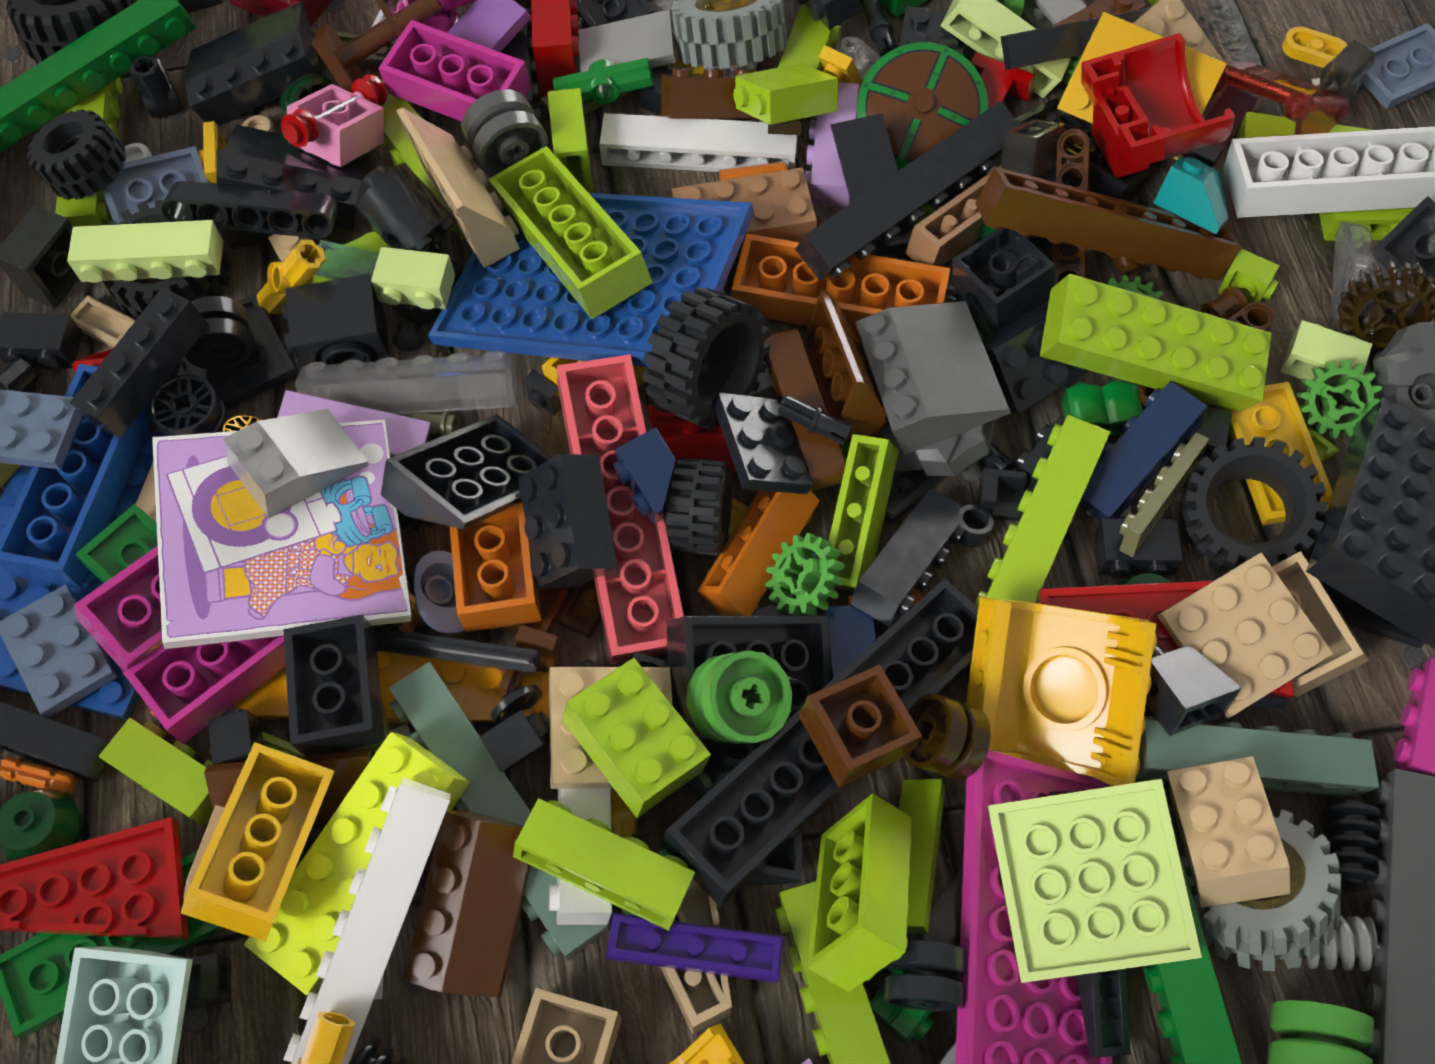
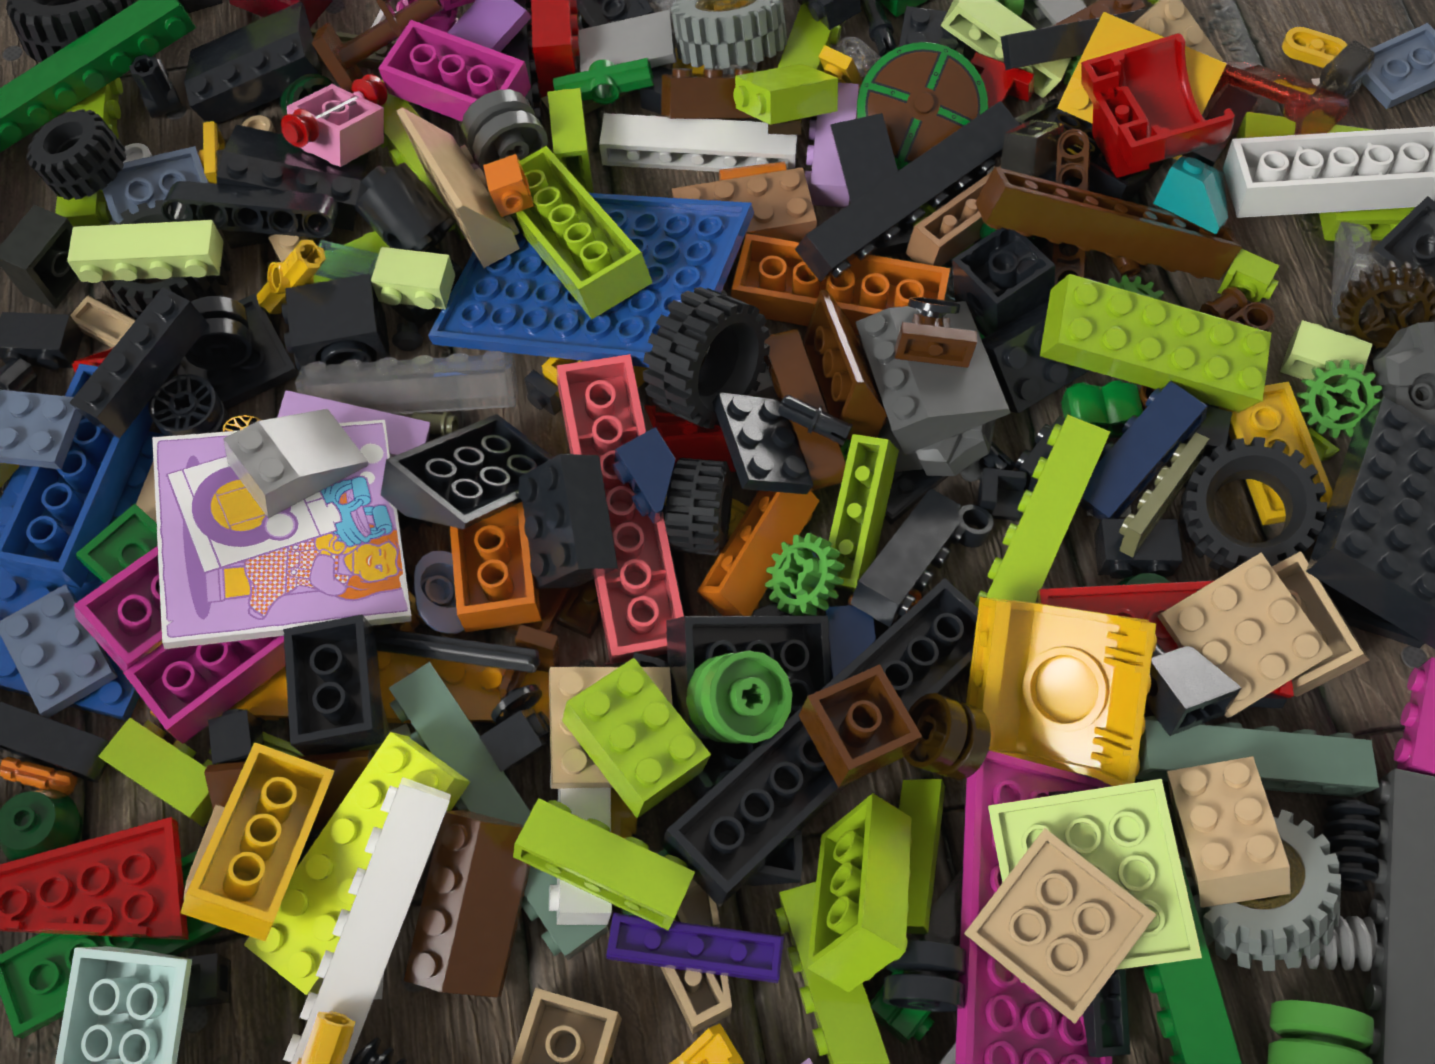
none -> orange brick [483,154,534,217]
none -> reddish brown piece [895,297,977,368]
none -> tan plate [964,828,1157,1024]

